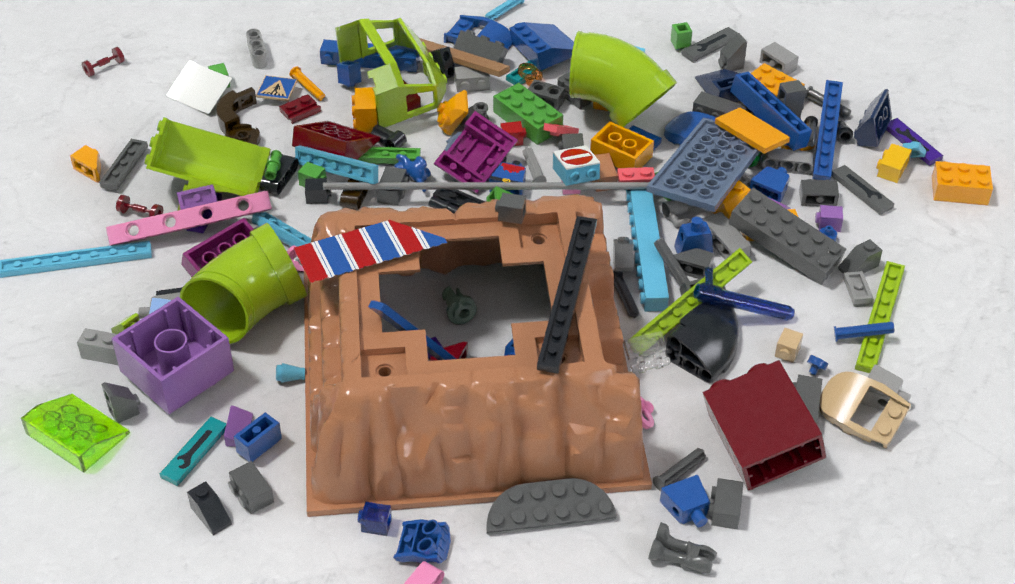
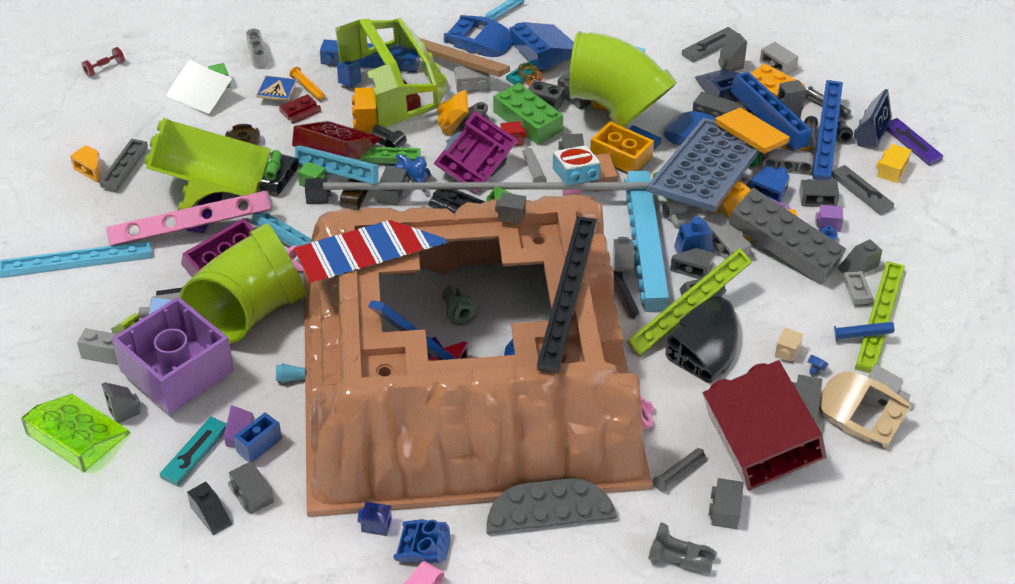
dark red wheel [116,195,164,217] -> none
medium lavender plate [177,184,218,210] -> none
dark brown arch [216,87,257,134] -> none
black leg [430,47,455,79] -> none
dark grey brick [453,29,508,64] -> none
blue torso [489,160,526,195] -> none
coral plate [543,123,579,136] -> none
coral plate [617,167,655,182] -> none
clear plate [623,331,670,373] -> none
dark grey axle [654,238,690,287] -> none
blue torso [660,474,710,528] -> none
bright green brick [670,22,692,49] -> none
clear blue cylinder [693,267,795,321] -> none
medium azure plate [902,141,926,158] -> none
light orange brick [932,161,993,205] -> none

